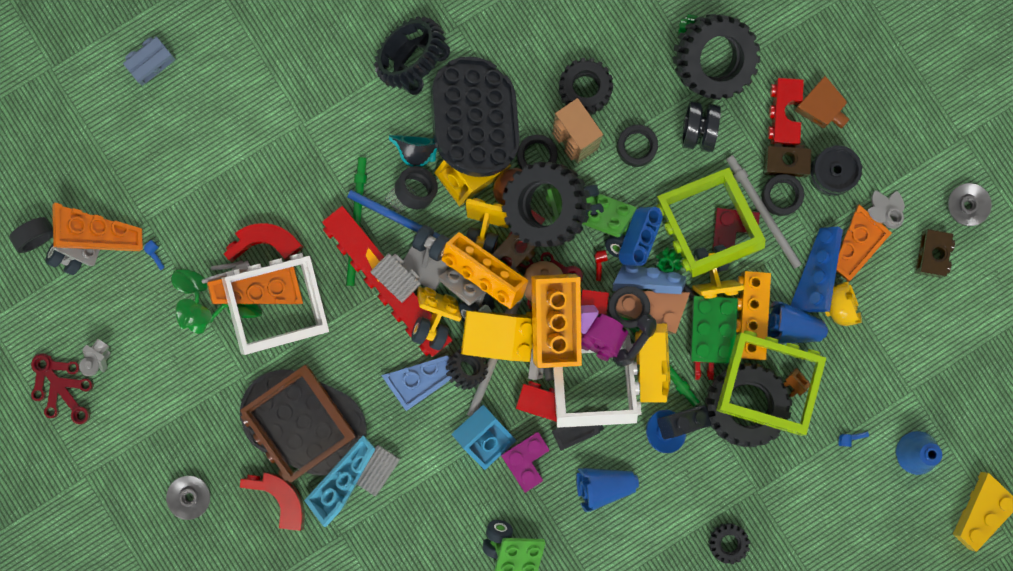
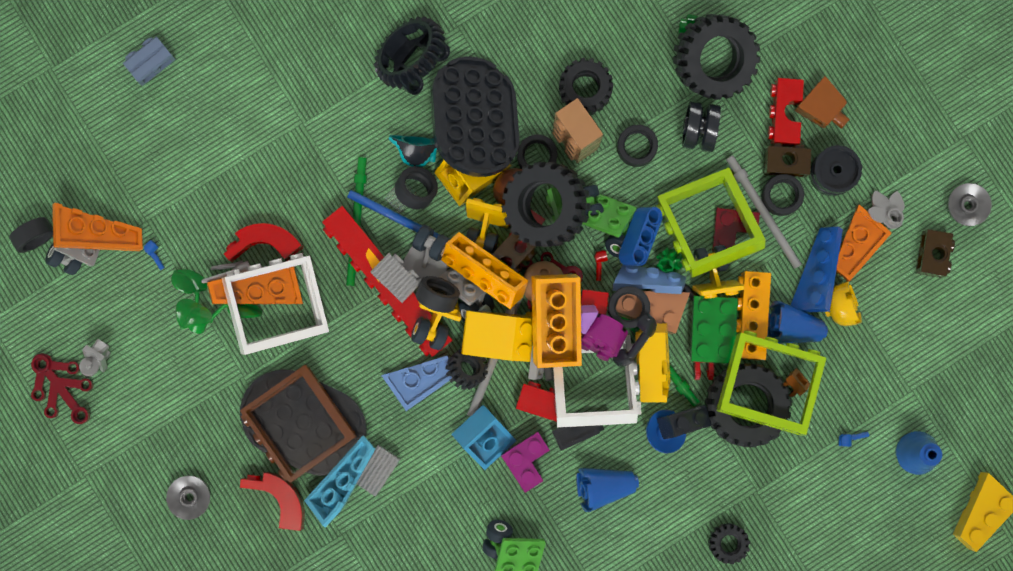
none -> black tyre [415,276,460,313]

